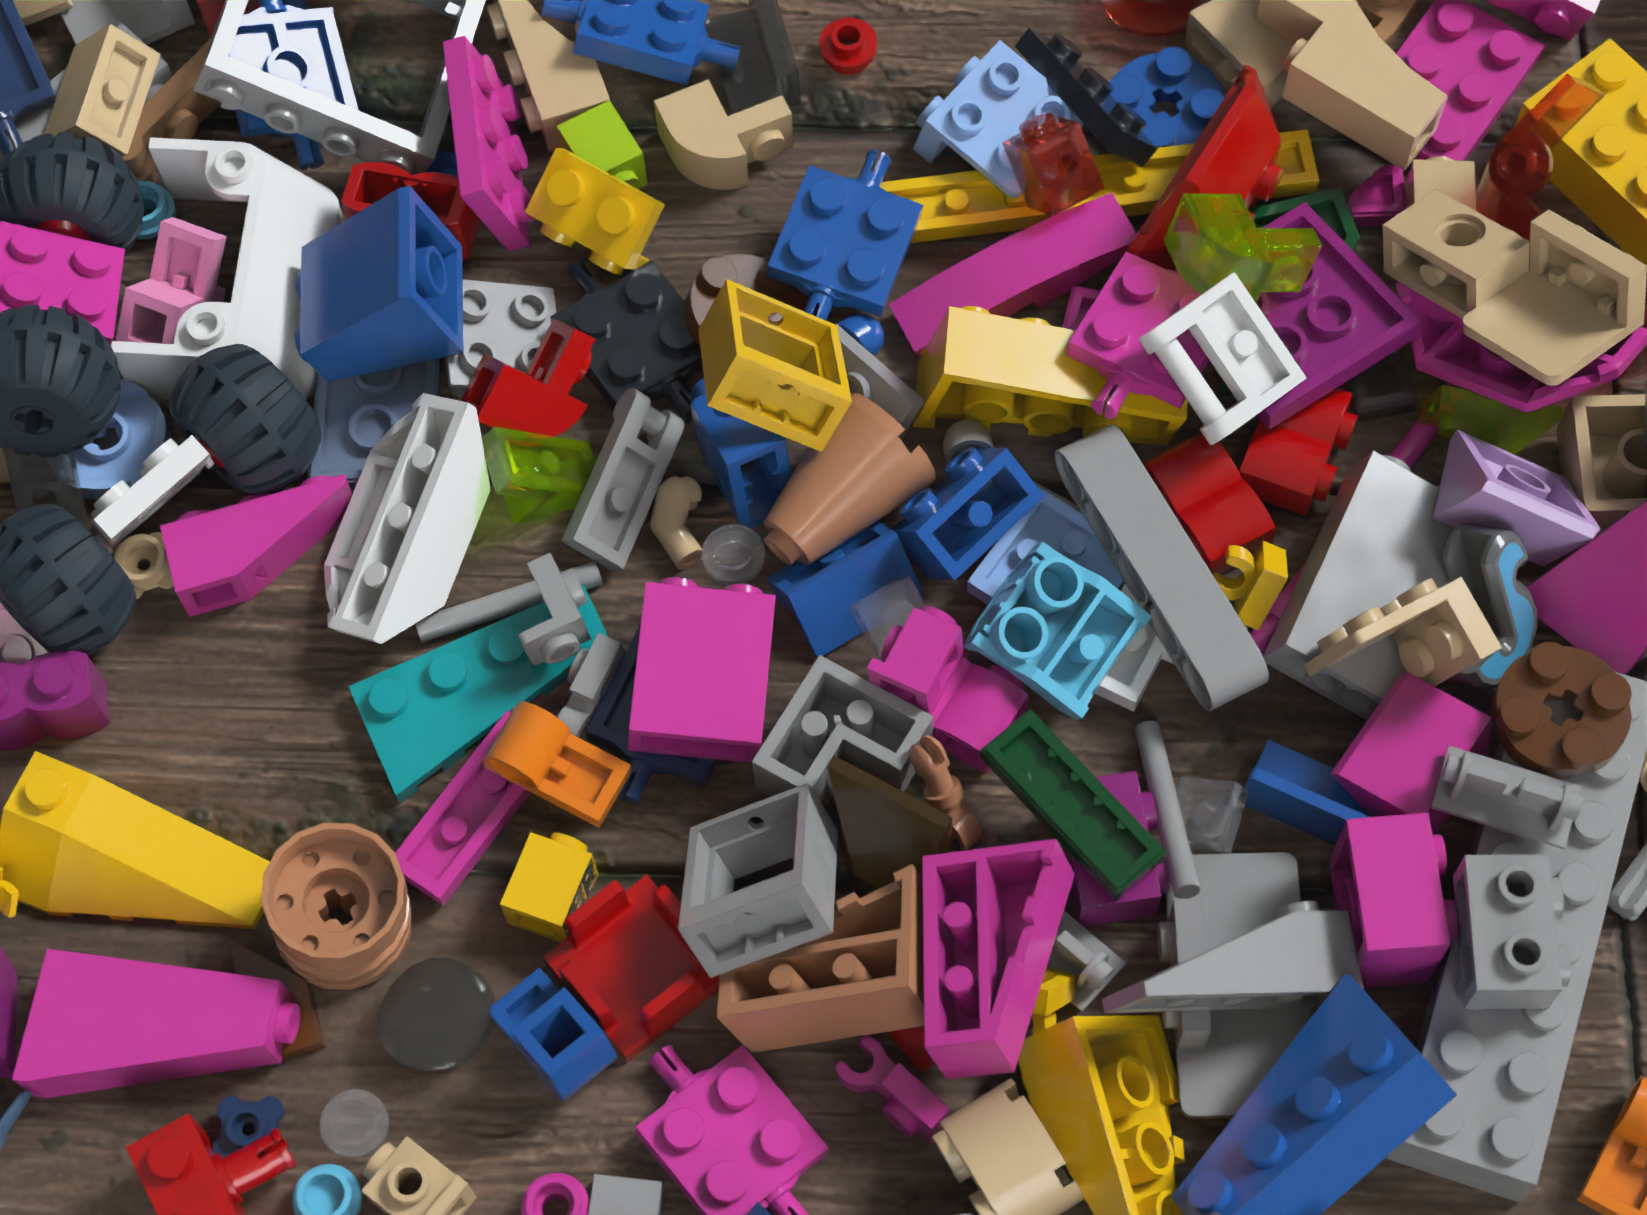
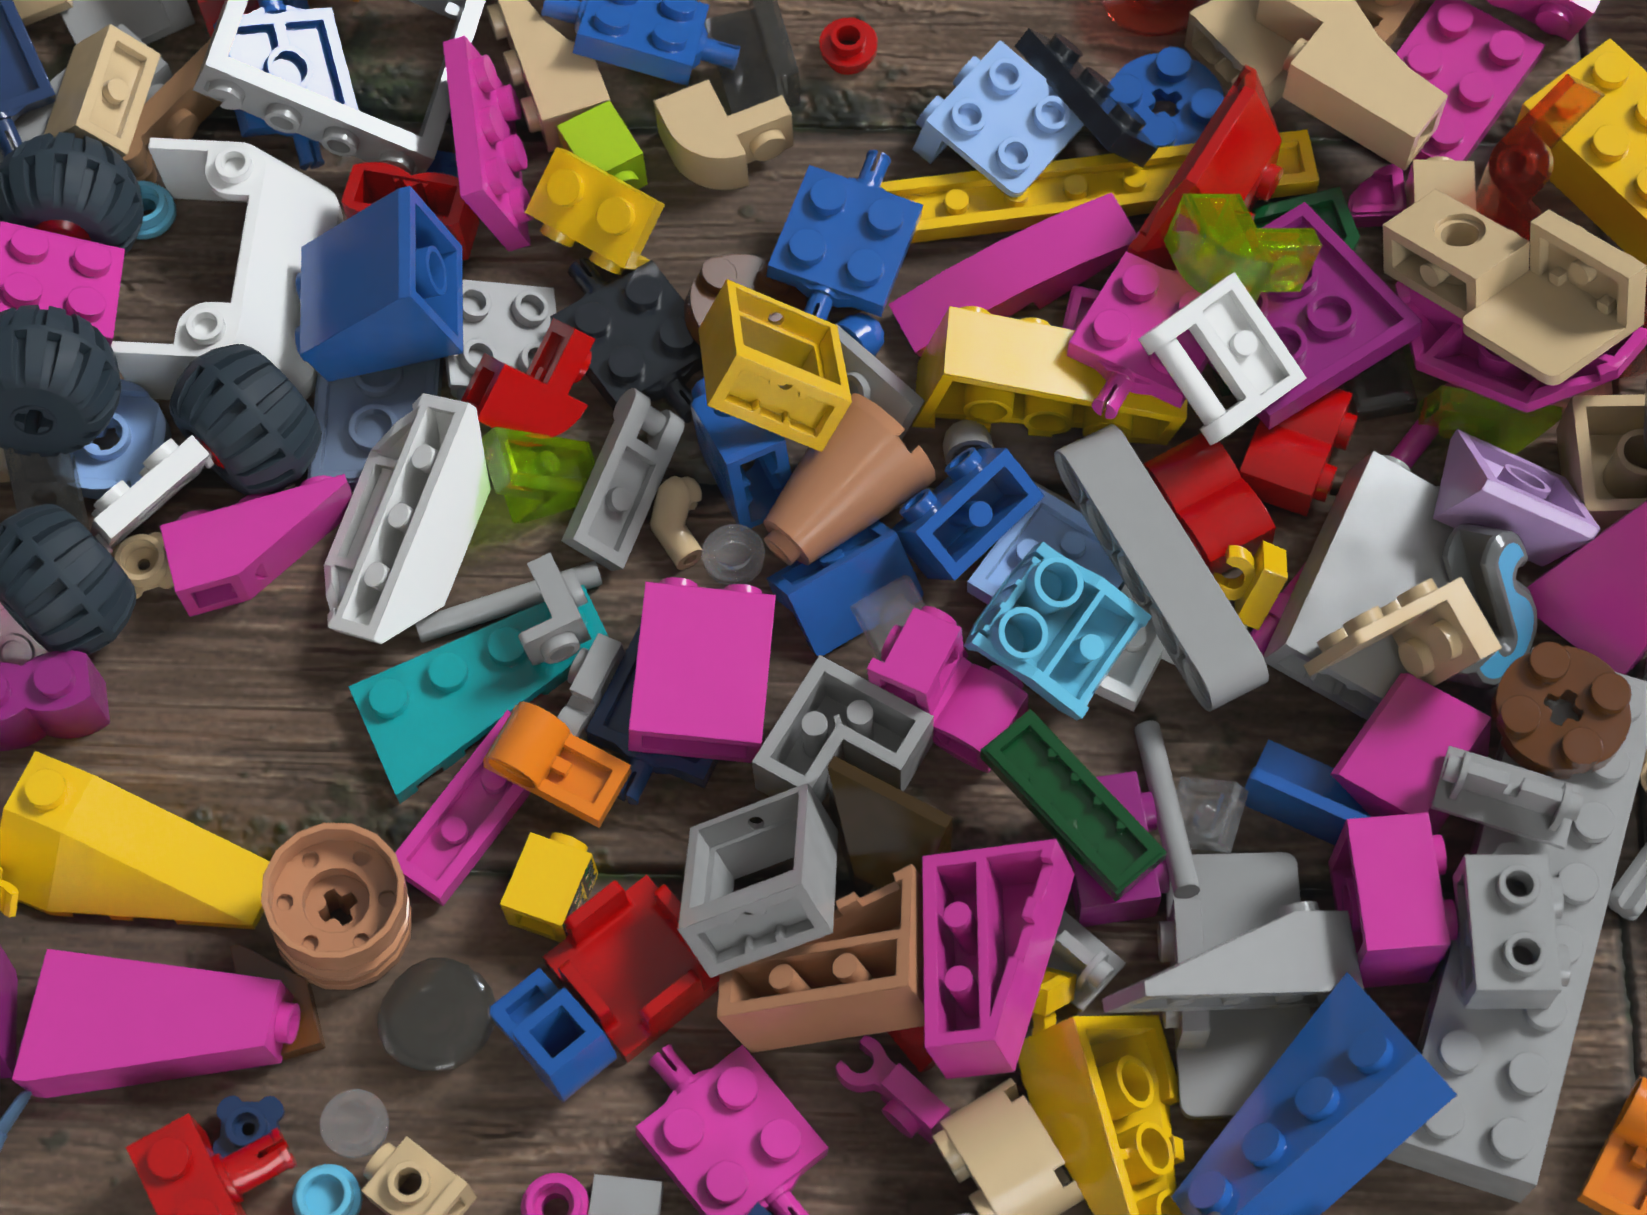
bright pink brick [116,217,227,344] -> none
nougat piece [909,736,983,851] -> none
clear red brick [1002,113,1104,216] -> none

